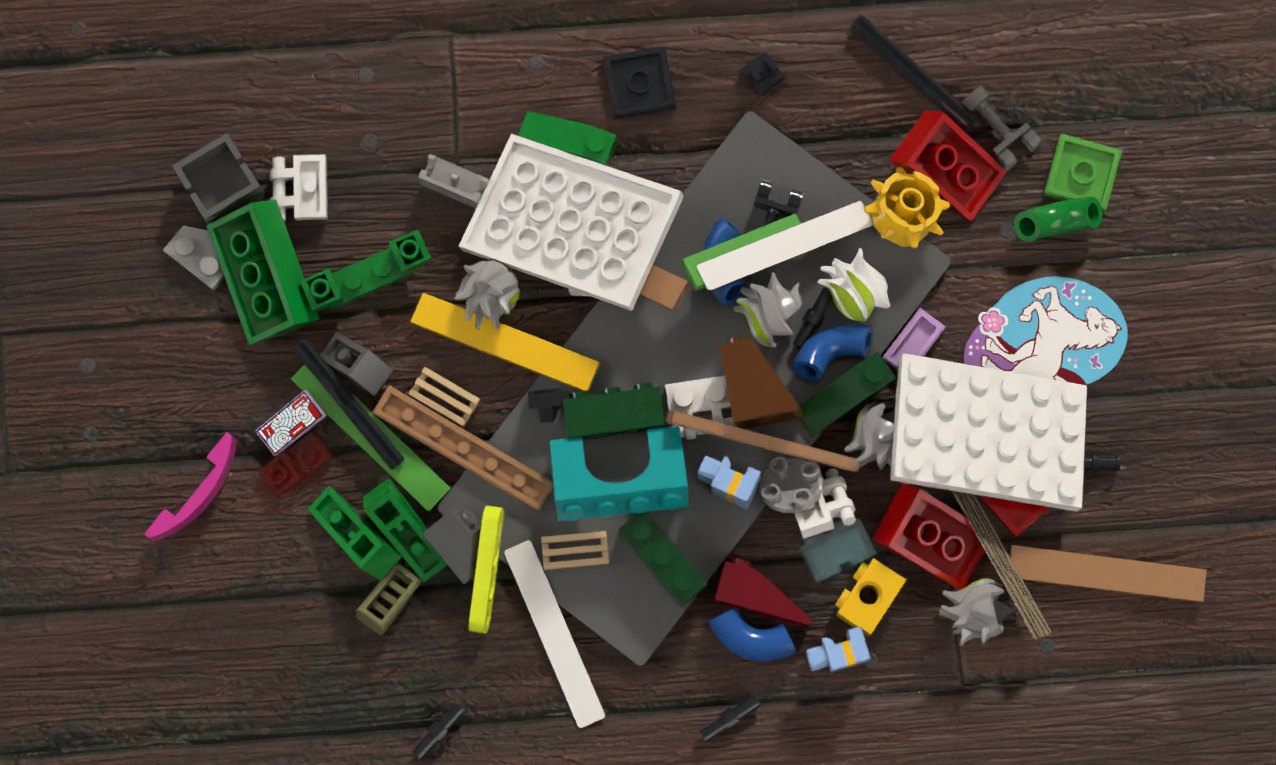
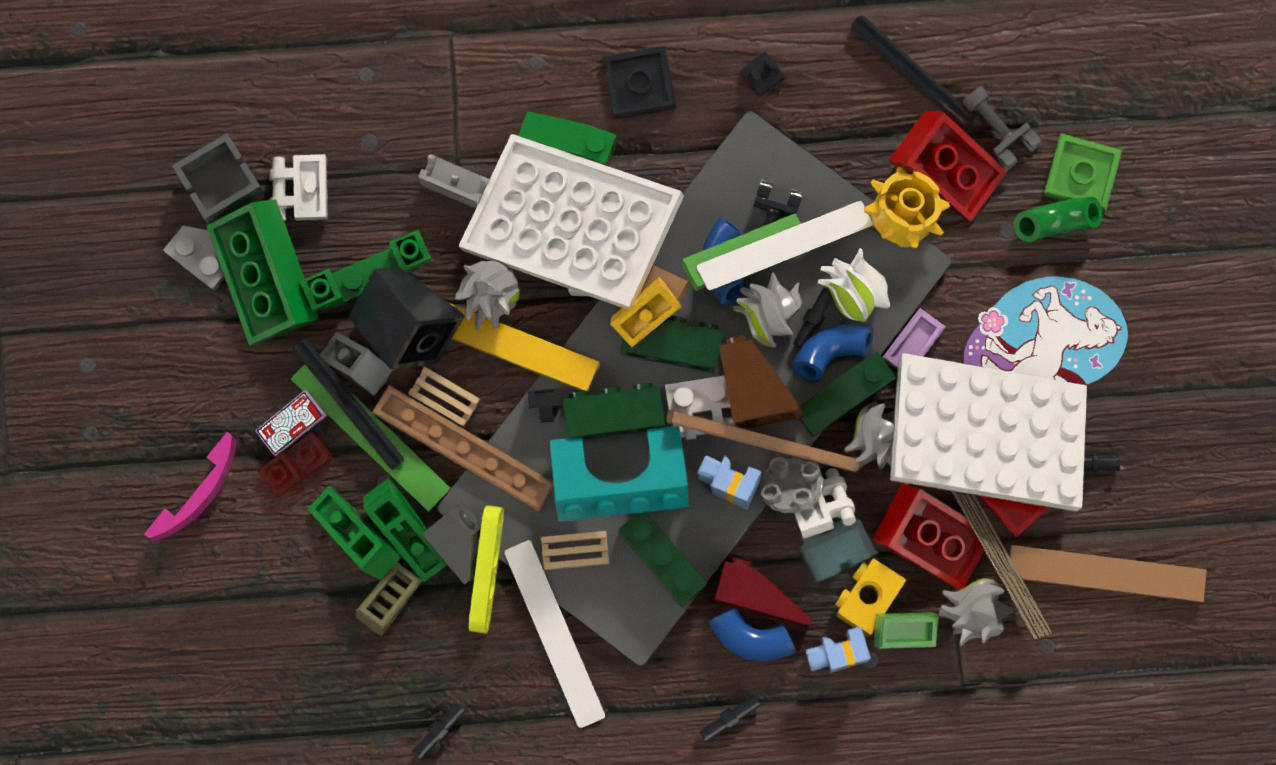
none -> black slope [348,267,465,369]
none -> yellow slope [610,277,681,347]
none -> dark green brick [620,316,724,374]
none -> bright green tile [874,613,939,649]

